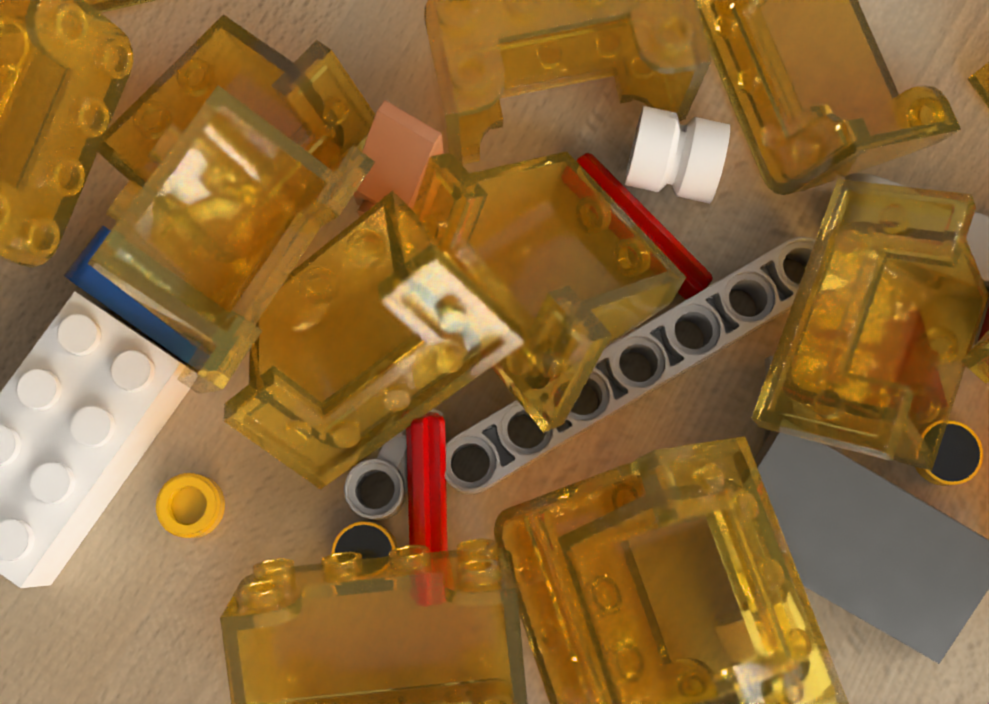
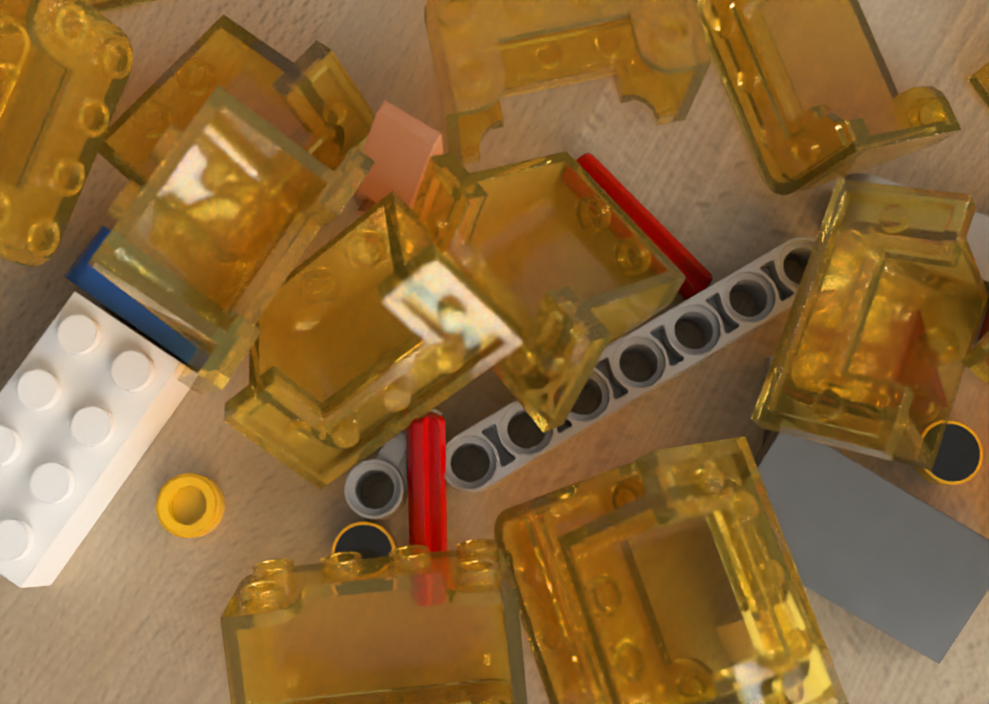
white wheel [624,106,730,204] -> none

